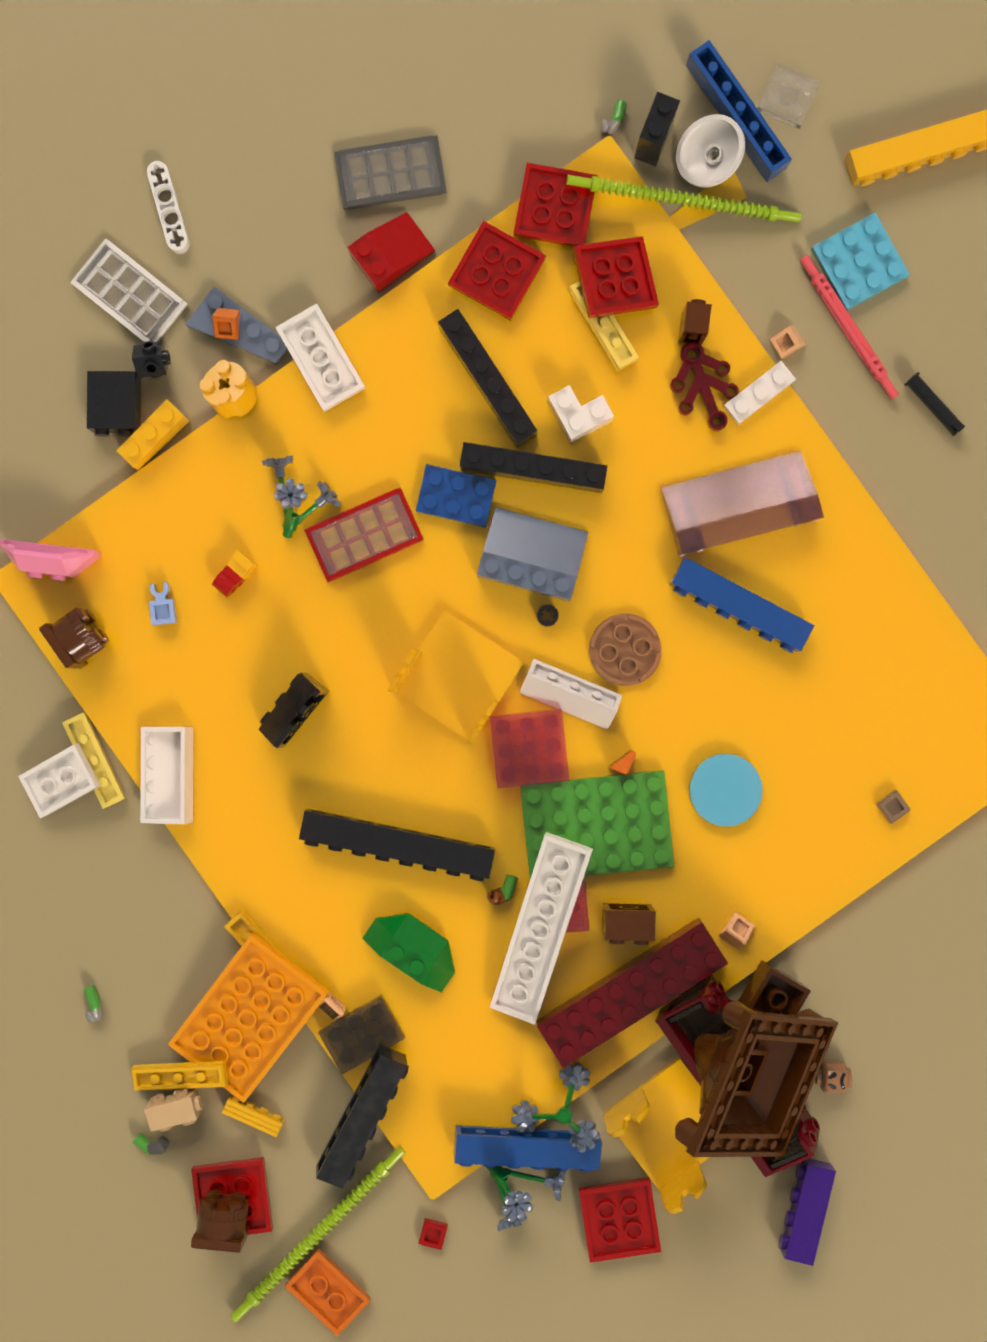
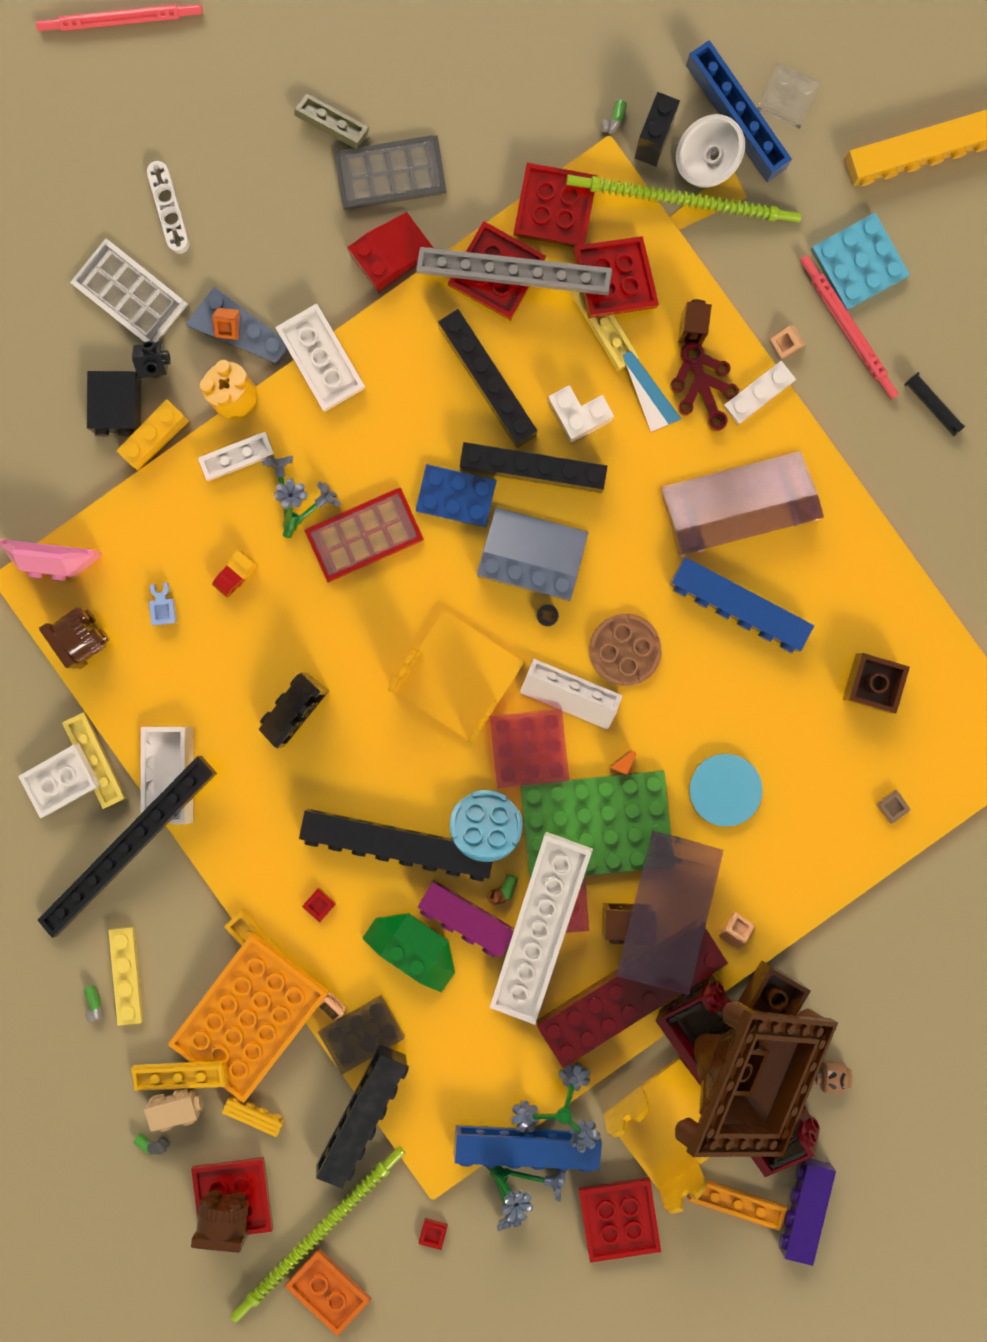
none -> coral axle [36,4,203,31]
none -> black plate [37,755,217,938]
none -> light yellow plate [108,926,144,1026]
none -> white plate [198,432,275,481]
none -> olive plate [294,93,369,149]
none -> red tile [302,888,336,922]
none -> light grey plate [416,247,612,295]
none -> magenta brick [417,879,515,958]
none -> medium azure tile [450,790,523,862]
none -> slope [616,830,724,995]
none -> dark azure sticker [622,351,681,431]
none -> light orange tile [688,1179,787,1231]
none -> reddish brown brick [842,653,910,714]

